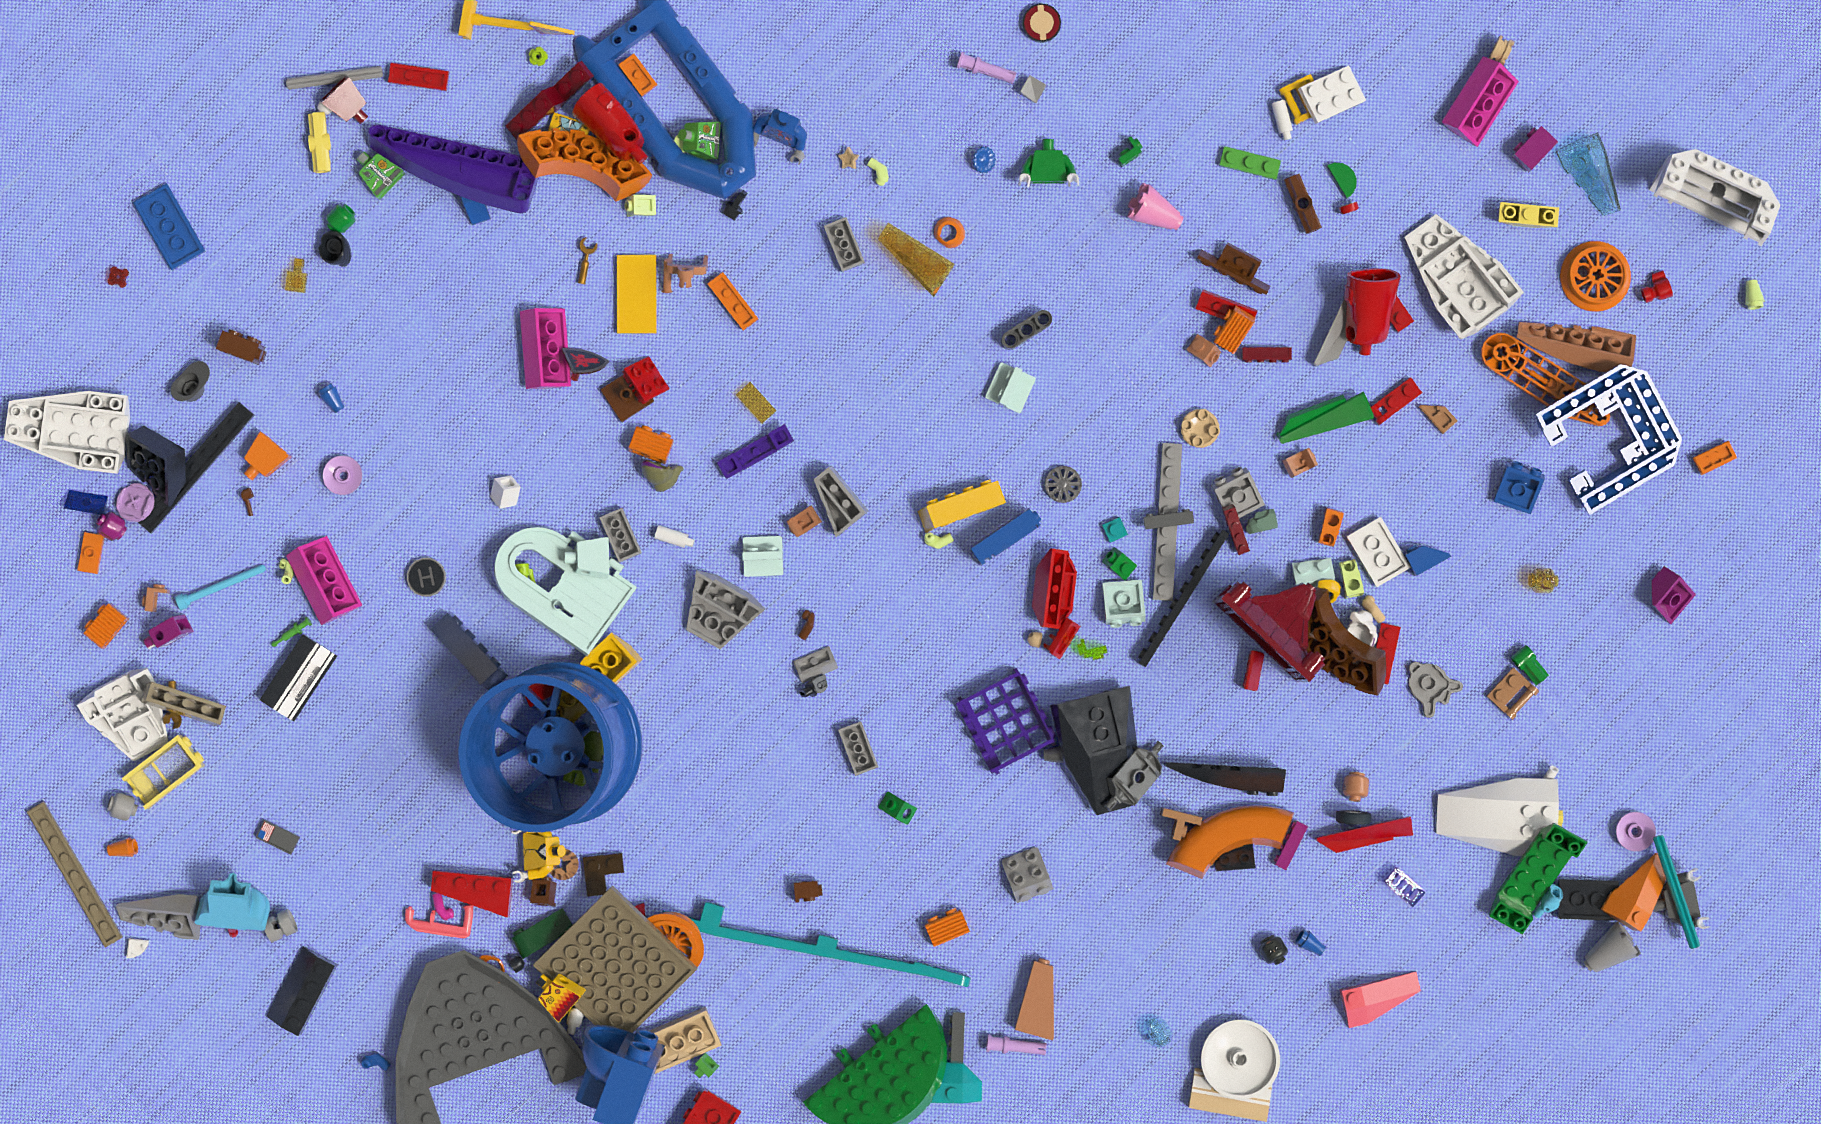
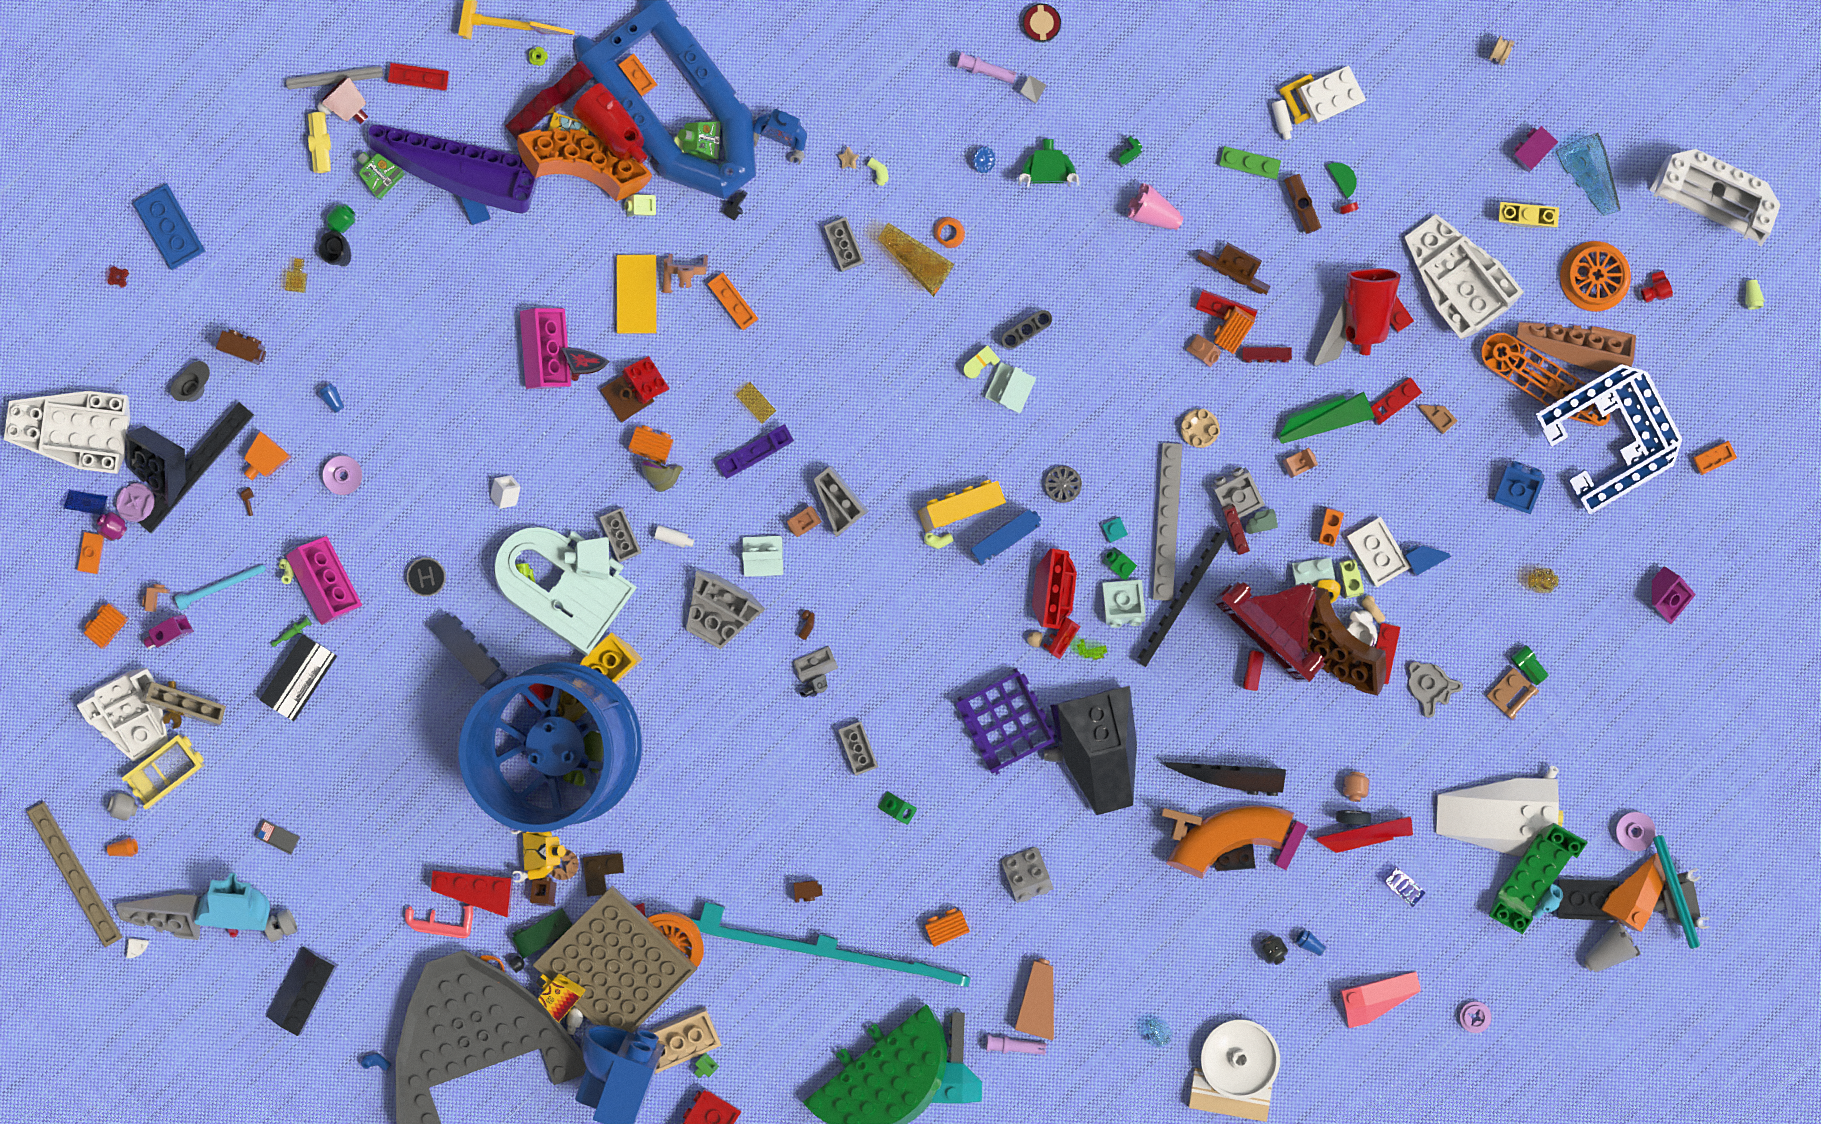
dark pink arm [432,893,454,920] -> none
pearl gold piece [578,237,598,285] -> none
dark grey plate [1104,741,1164,811] -> none
dark grey piece [1143,509,1194,530] -> none
dark pink slope [1442,56,1519,147] -> none
none -> yellowish green leg [963,345,1000,379]
none -> lavender gear [1459,1001,1491,1033]

